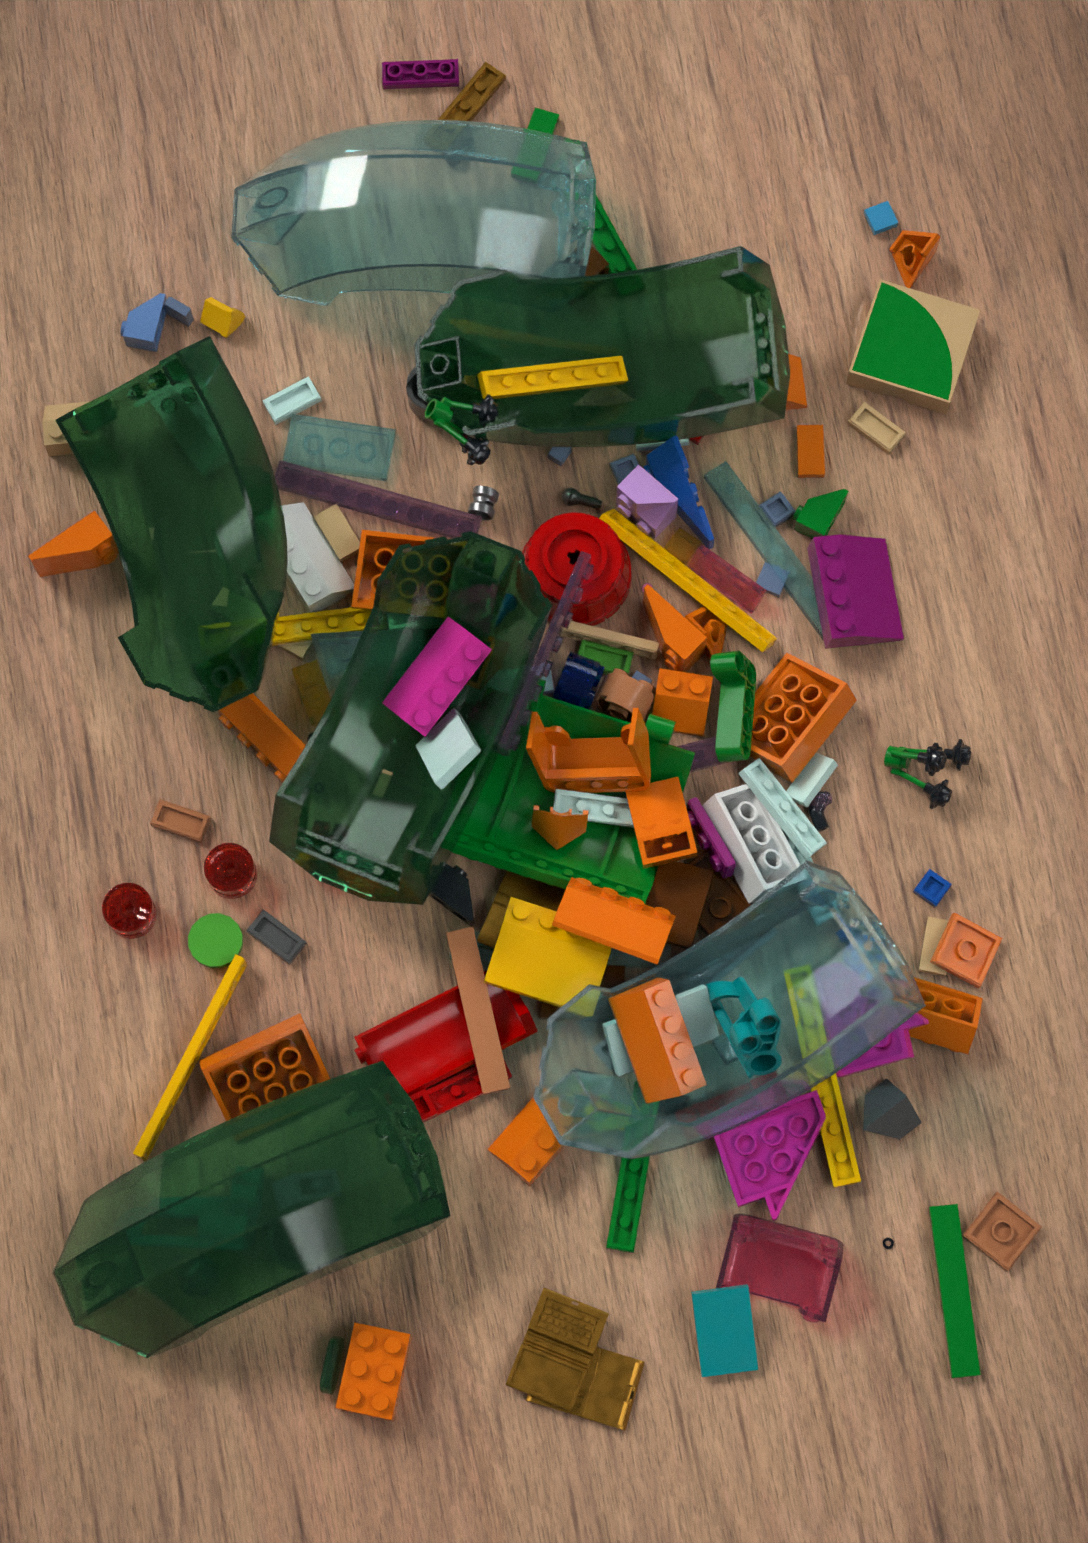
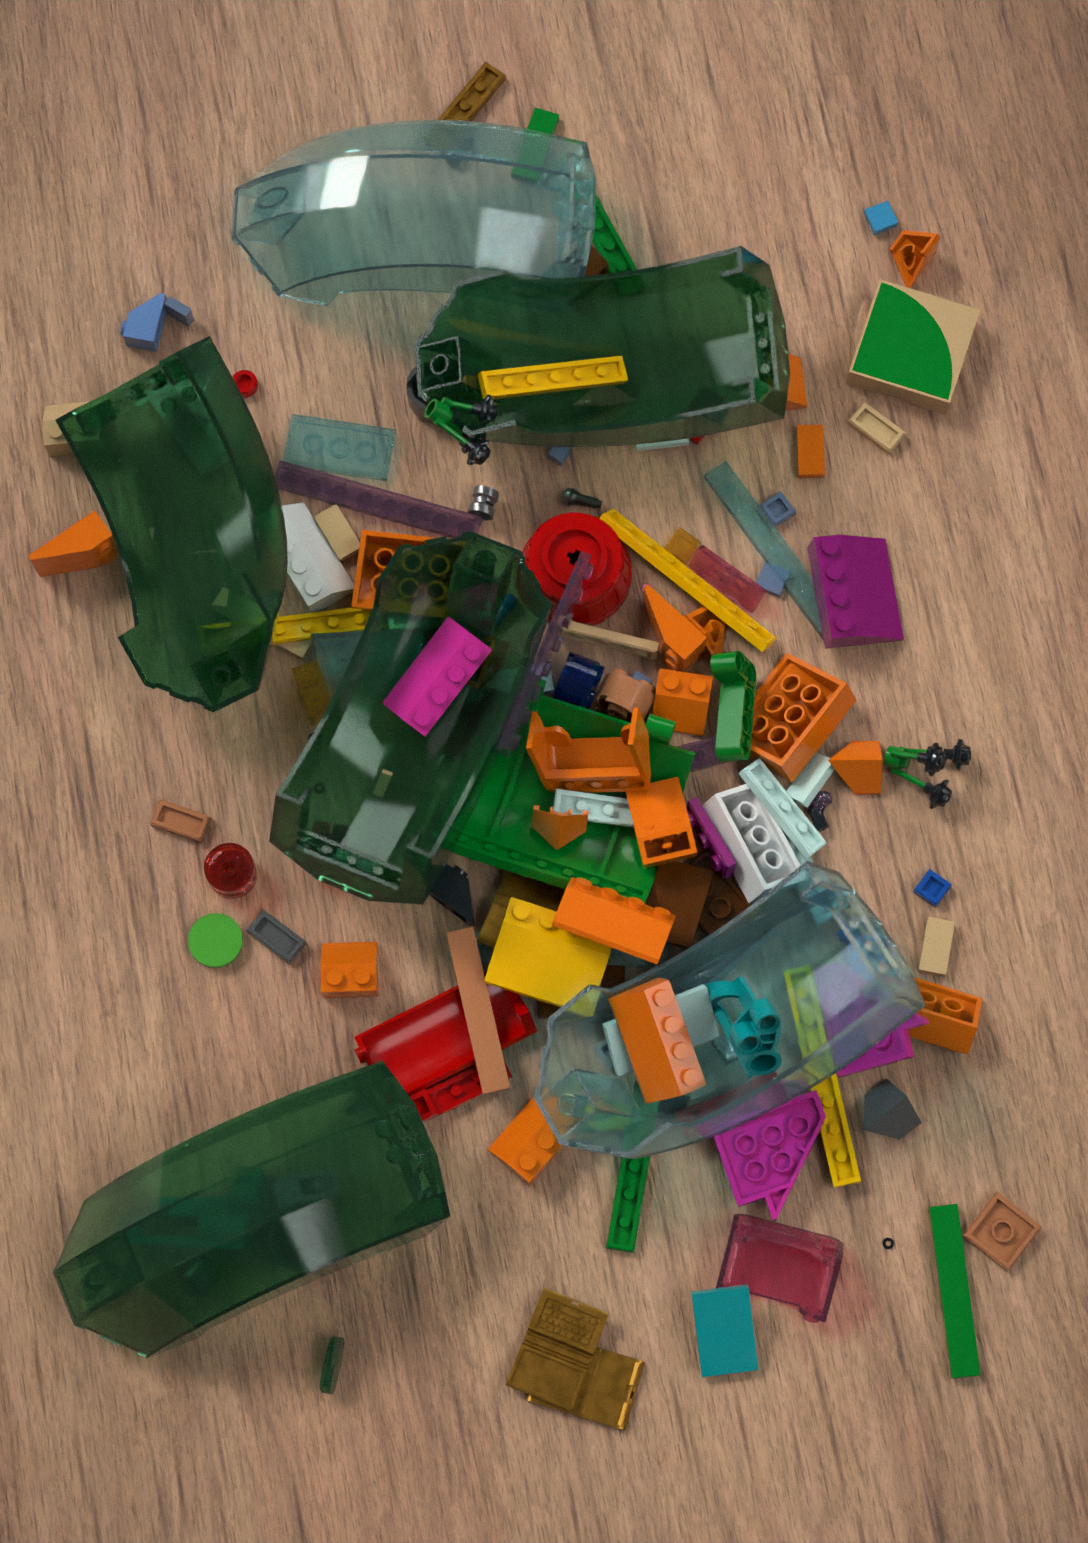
clear red wheel [102,883,157,939] -> none
yellow tile [133,954,247,1161] -> none
orange slope [199,1013,337,1142] -> none
yellow tile [200,297,246,338] -> none
orange slope [217,678,317,788] -> none
light aqua tile [262,376,322,425] -> none
orange brick [335,1322,412,1422] -> none
magenta tile [382,59,459,89] -> none
light aqua tile [415,708,481,789] -> none
bright green tile [575,640,634,675] -> none
sand blue tile [610,454,638,485] -> none
lavender slope [616,464,678,538] -> none
blue wedge [643,436,714,550] -> none
green slope [793,489,849,539] -> none
orange tile [930,913,1003,988] -> none
none -> red tile [231,370,258,398]
none -> orange slope [320,941,379,998]
none -> orange slope [828,741,883,795]

